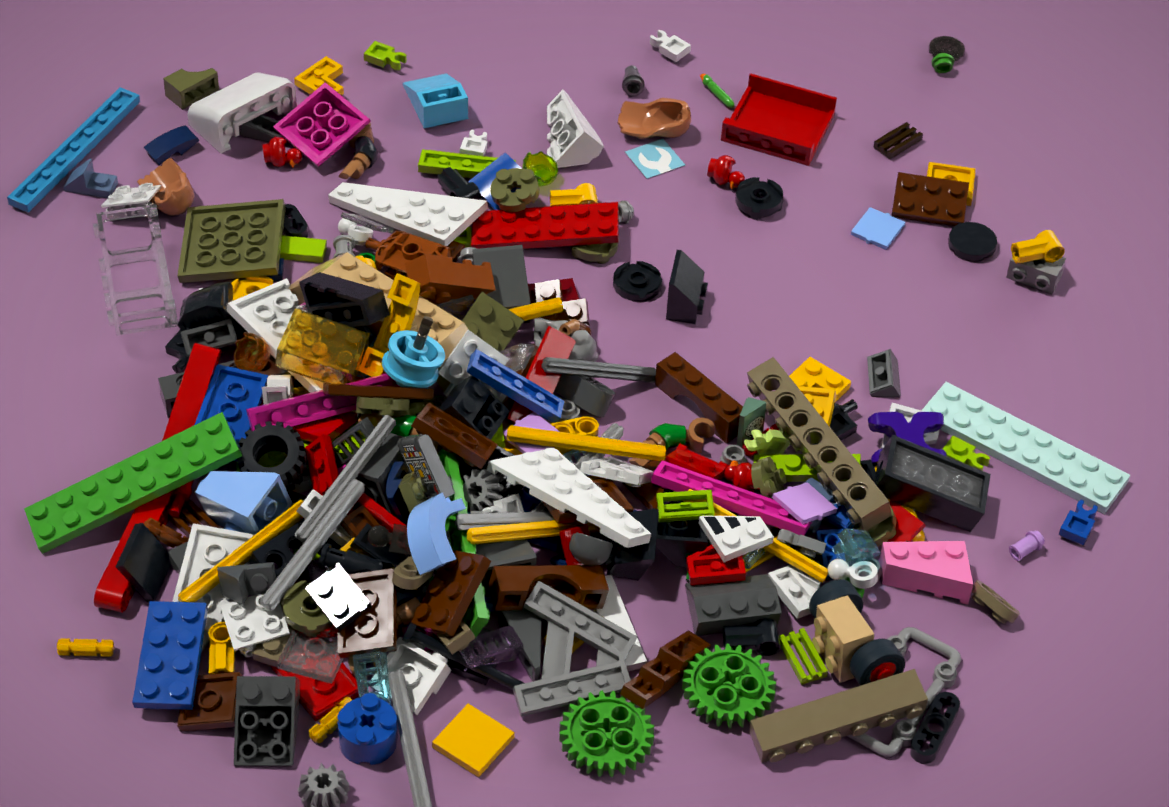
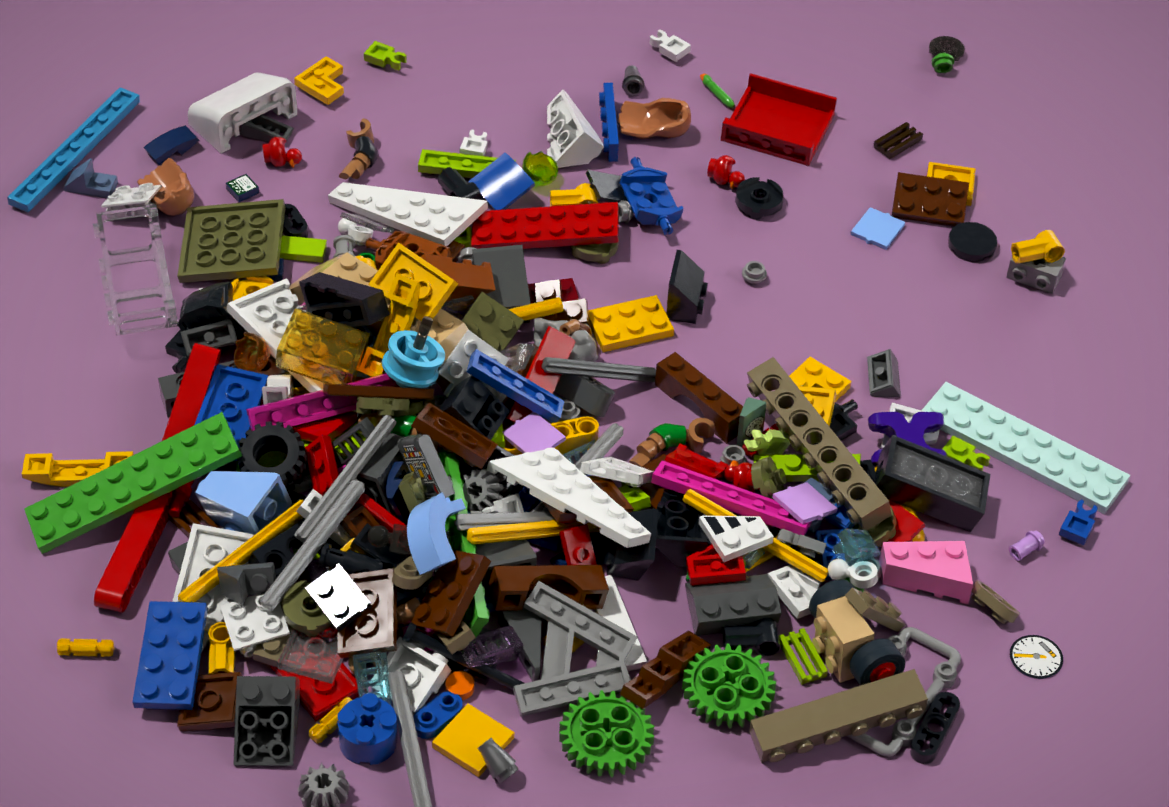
black tile [115,523,171,602] -> none
dark orange axle [144,518,189,548] -> none
olive arch [163,68,219,110] -> none
dark pink slope [273,82,371,167] -> none
medium azure slope [403,74,468,128] -> none
olive plate [490,168,540,212] -> none
yellow axle [507,425,666,461] -> none
dark grey hair [569,532,613,566] -> none
black tile [613,261,662,302] -> none
medium azure sticker [625,139,685,179] -> none
lime tile [656,490,714,522] -> none
none -> yellow slope [21,451,134,487]
none -> tile [226,174,259,202]
none -> yellow plate [368,242,458,322]
none -> blue plate [413,691,463,739]
none -> orange tile [446,671,474,700]
none -> flat silver cone [478,737,519,783]
none -> piece [586,170,628,203]
none -> yellow plate [588,295,674,353]
none -> blue plate [599,83,619,162]
none -> lime plate [618,482,651,512]
none -> blue plate [620,157,684,235]
none -> light grey plate [742,261,767,283]
none -> dark tan plate [845,587,906,632]
none -> white sticker [1010,635,1063,678]

